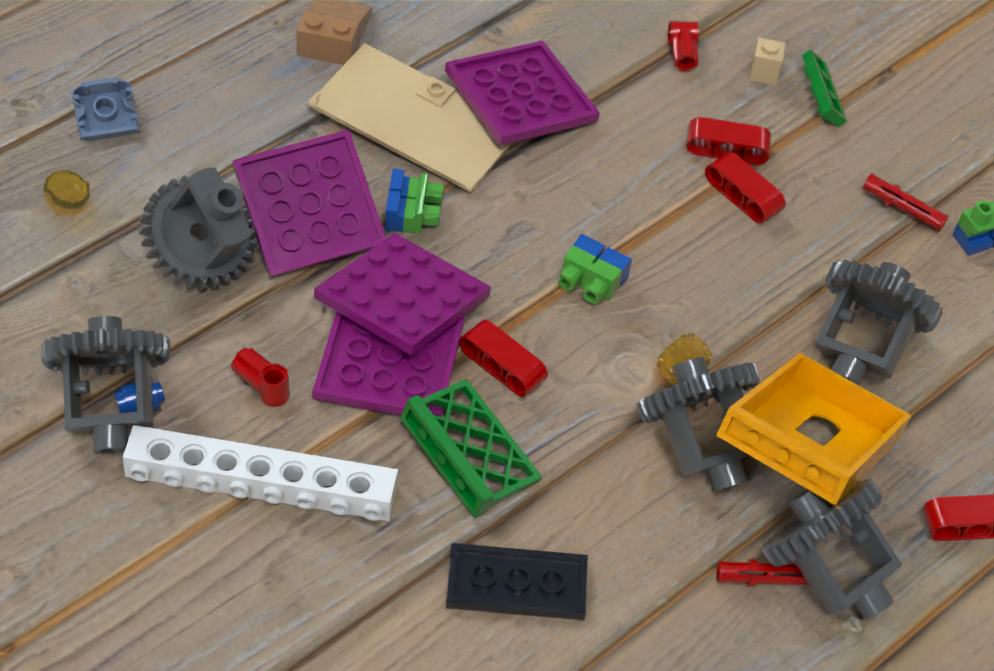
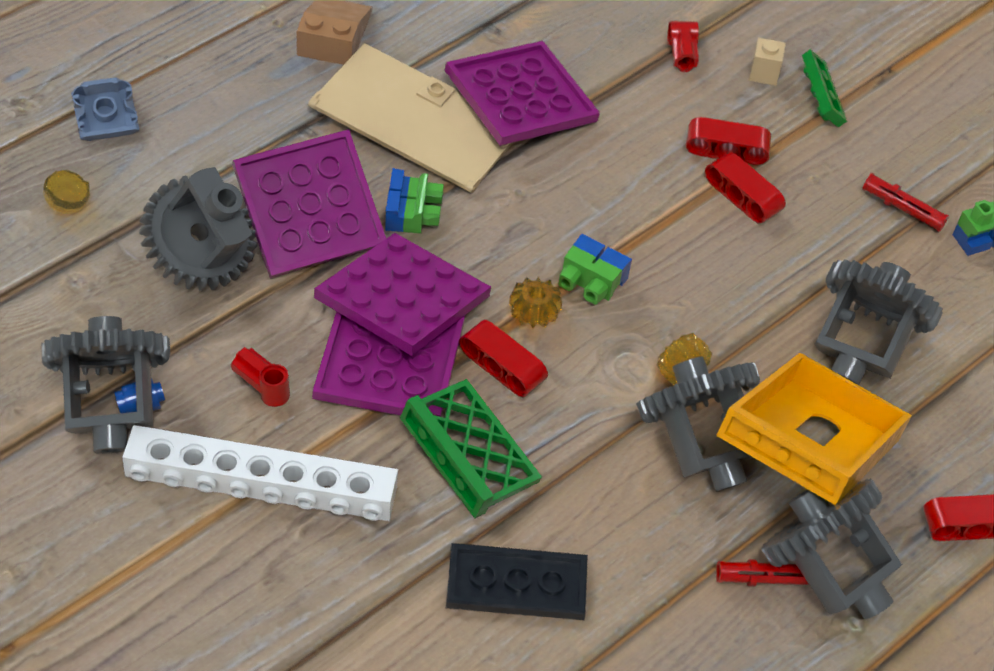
none -> clear yellow gear [509,276,563,329]

